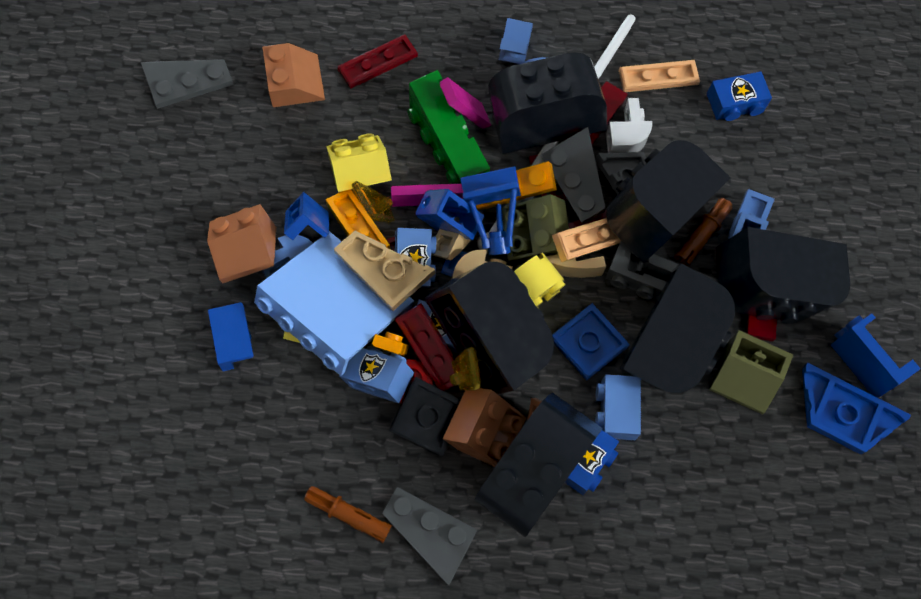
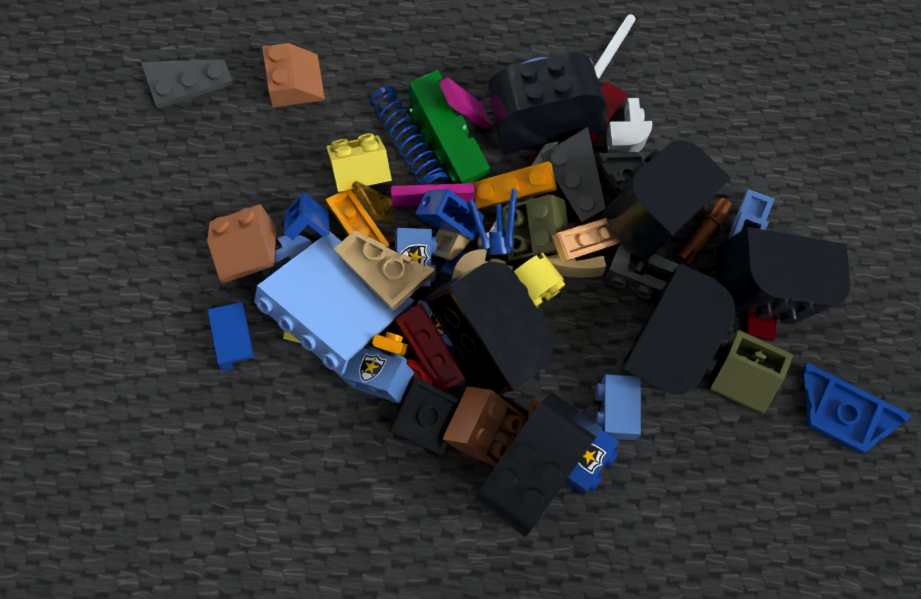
dark orange axle [304,486,392,543] -> none
dark red tile [337,34,418,89] -> none
dark grey wing [382,487,477,586] -> none
clear yellow piece [450,347,481,391] -> none
blue panel [460,166,521,205] -> none
medium blue brick [499,18,533,64] -> none
blue tile [552,303,630,381] -> none
light nougat tile [619,60,700,92] -> none
blue brick [707,71,772,121] -> none
blue panel [831,314,921,398] -> none
none -> blue piece [370,86,448,185]

